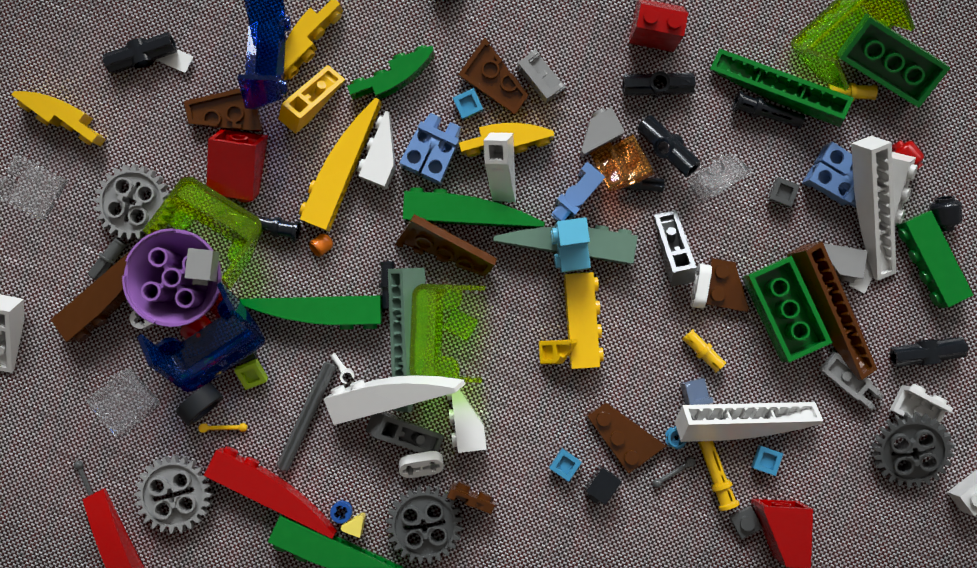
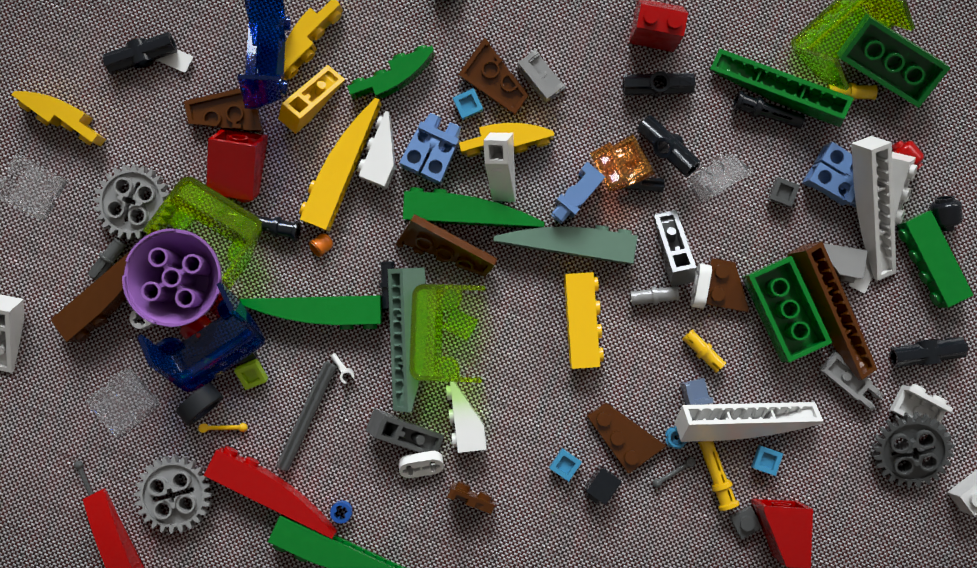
light grey brick [185,248,220,286] -> none
white slope [324,375,465,425] -> none
light yellow slope [341,512,366,538] -> none
dark grey gear [386,485,463,564] -> none
yellow tile [539,339,577,364] -> none
medium azure brick [550,217,591,273] -> none
light grey slope [580,108,625,158] -> none
none -> light grey pin [630,286,679,306]

